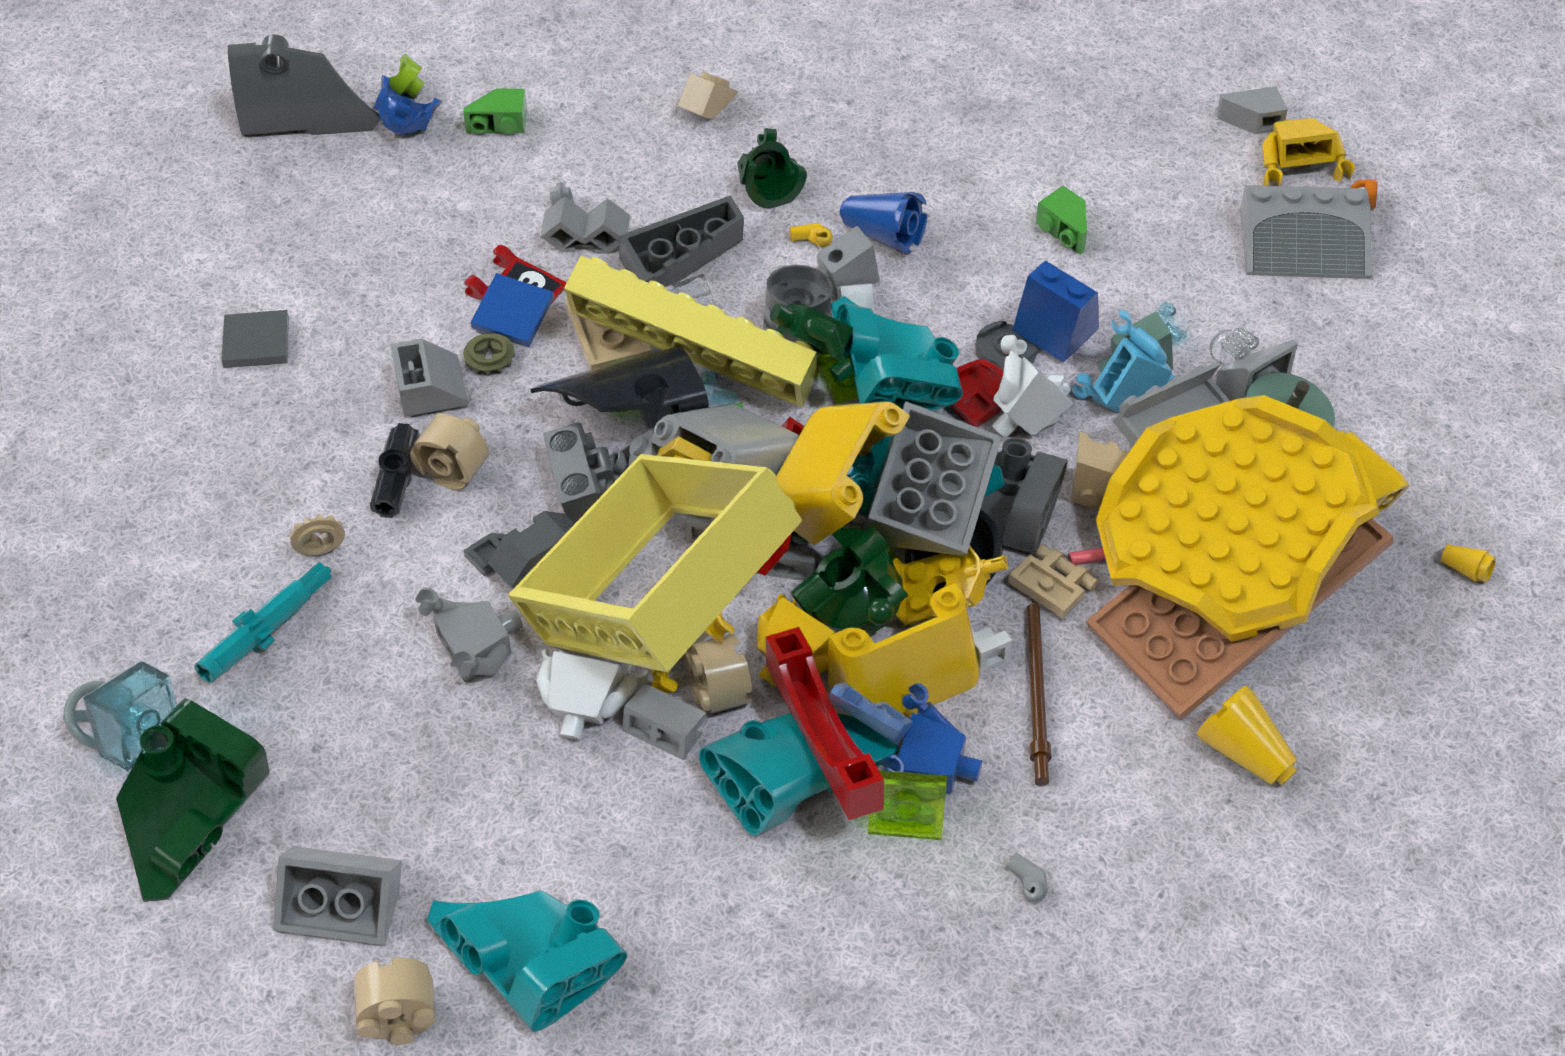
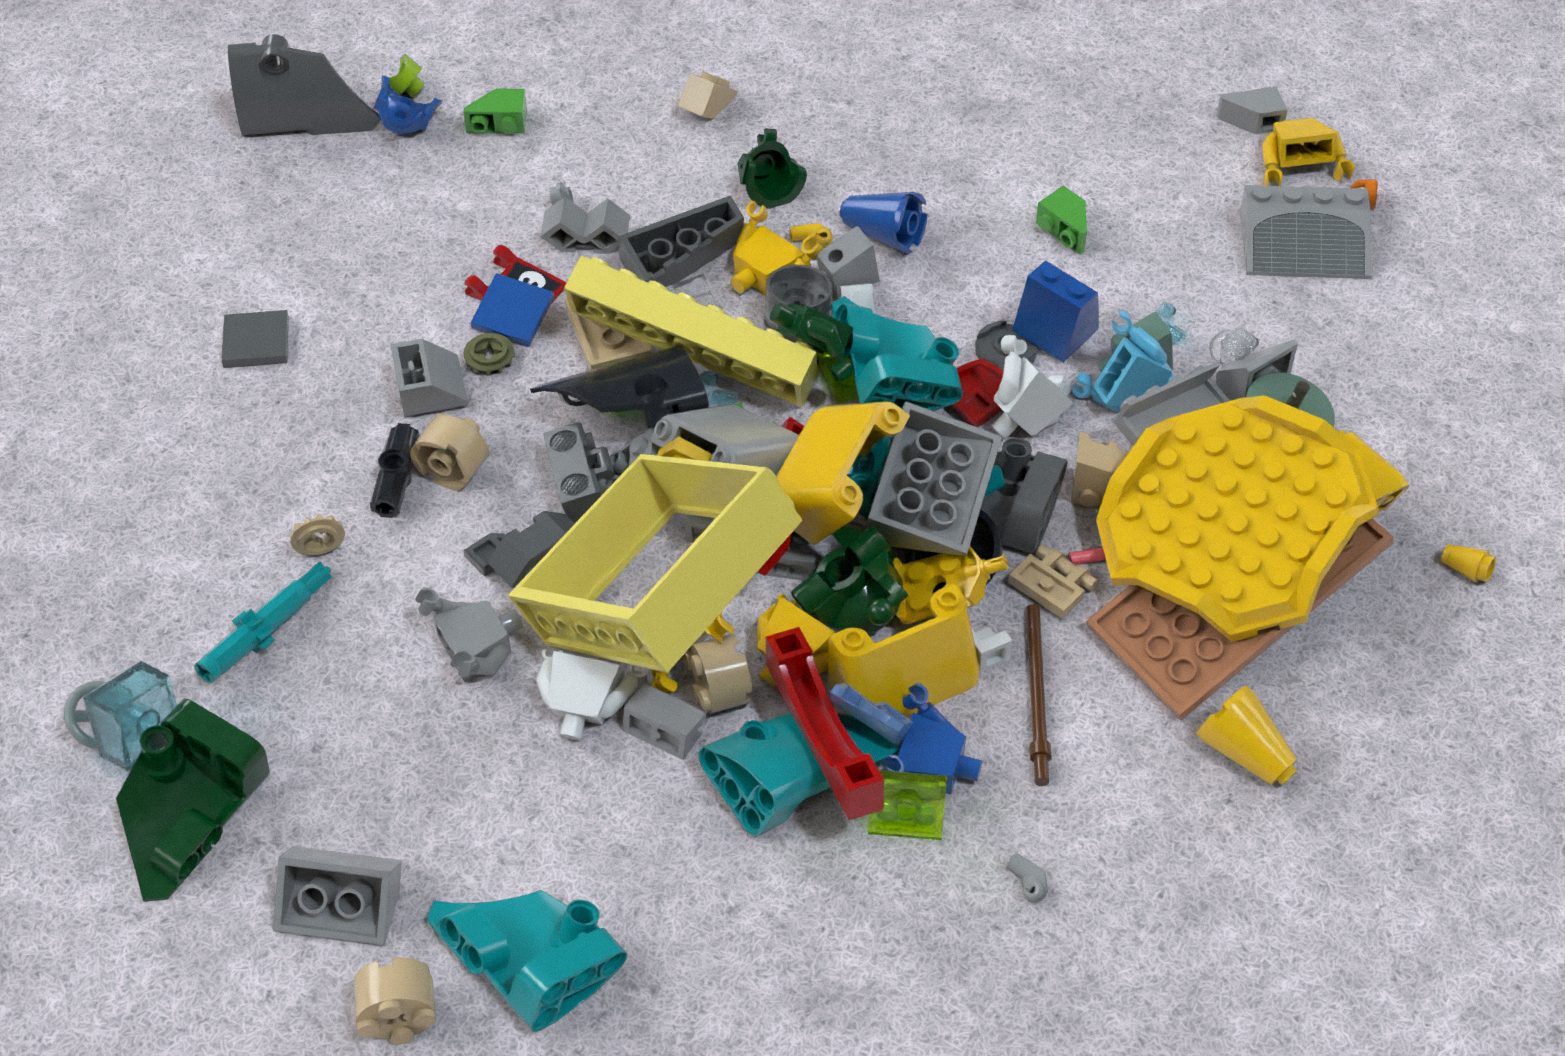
none -> yellow torso [731,201,823,295]

